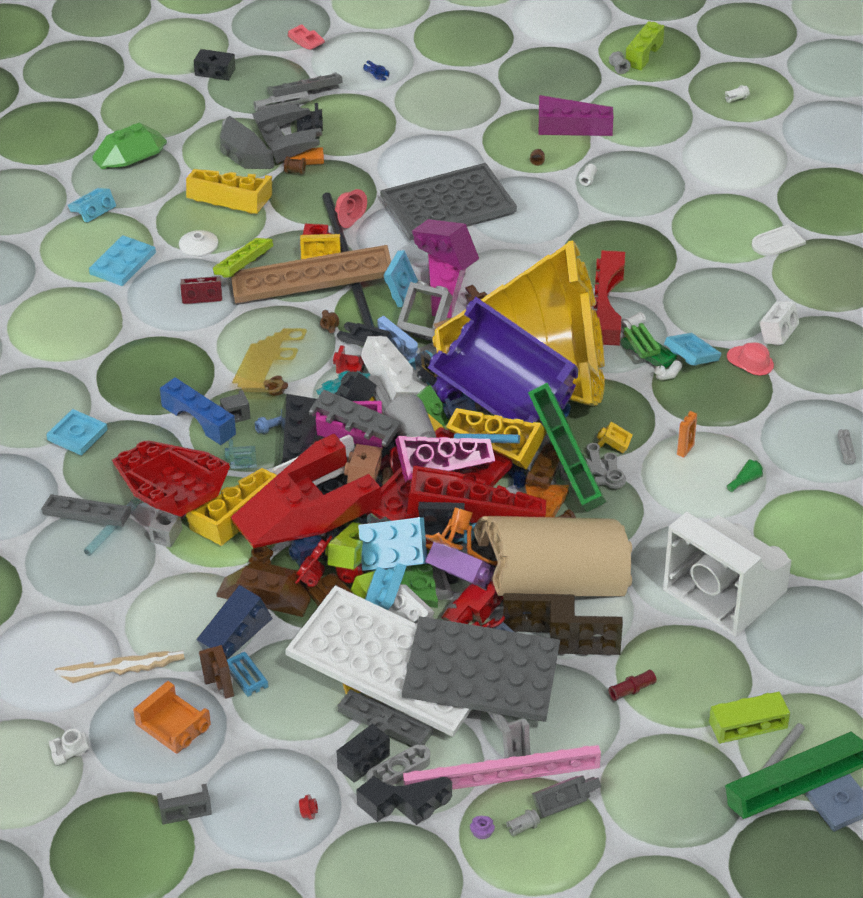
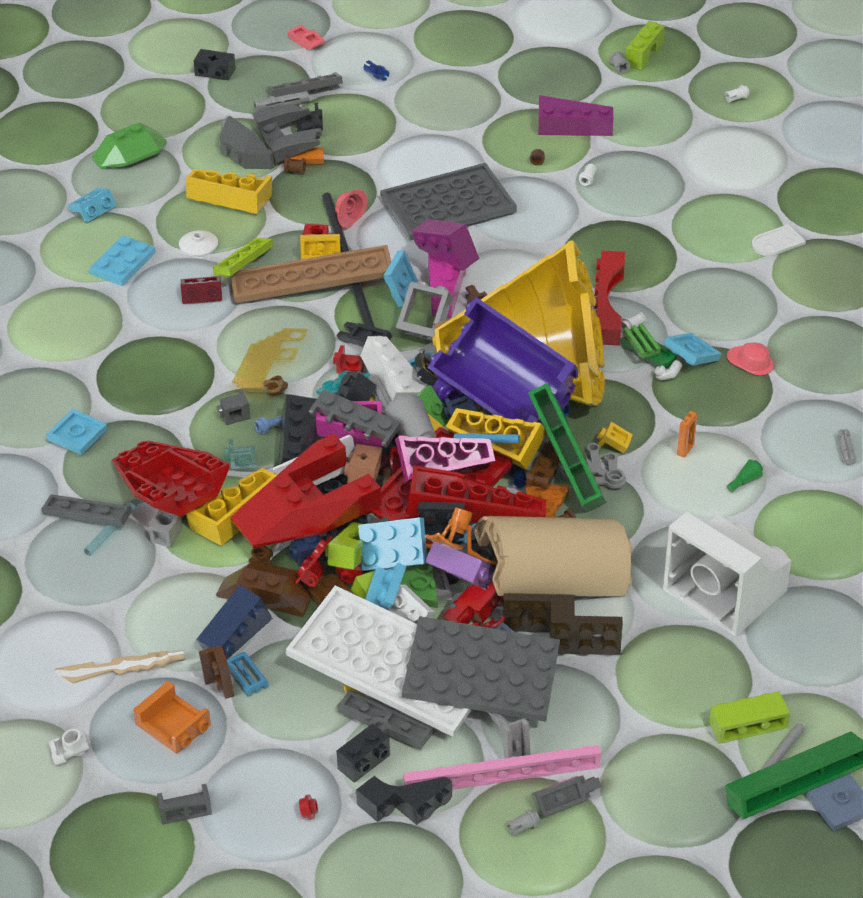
blue arch [160,377,236,445] -> none
reddish brown plate [320,310,339,333] -> none
light grey beam [367,745,430,785] -> none
light blue plate [377,316,418,361] -> none
medium lavender plate [470,816,495,839] -> none
dark red pin [608,669,657,701] -> none
white brick [760,301,799,345] -> none

